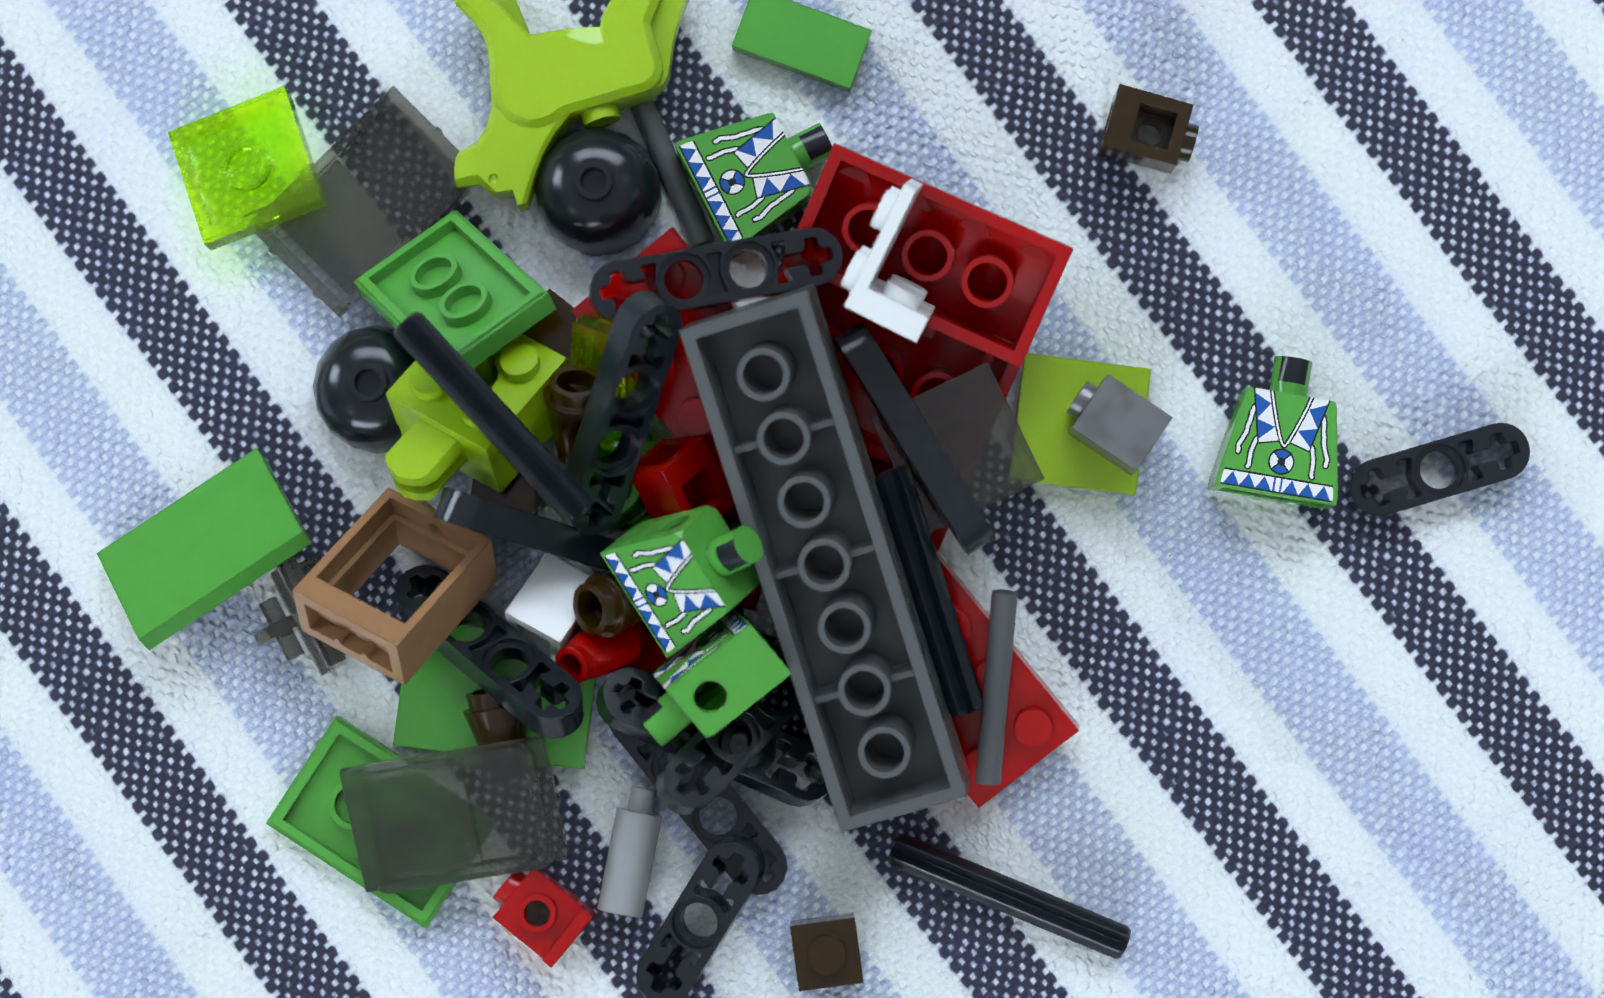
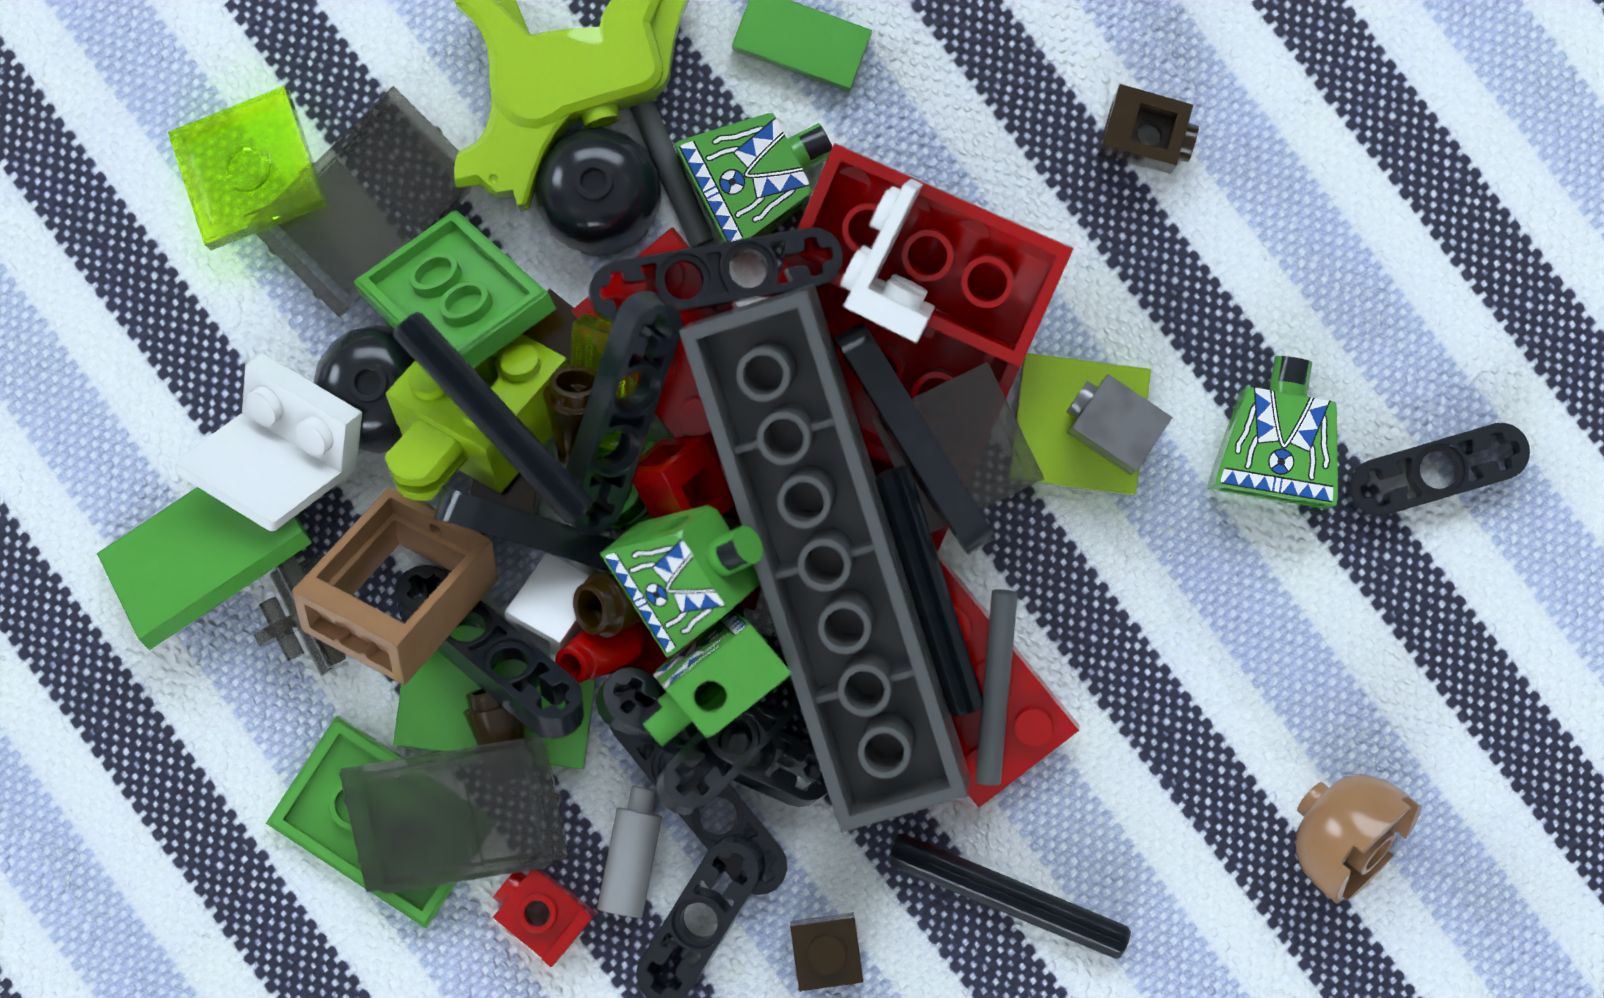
none -> white bracket [175,353,362,531]
none -> medium nougat cylinder [1296,774,1422,904]

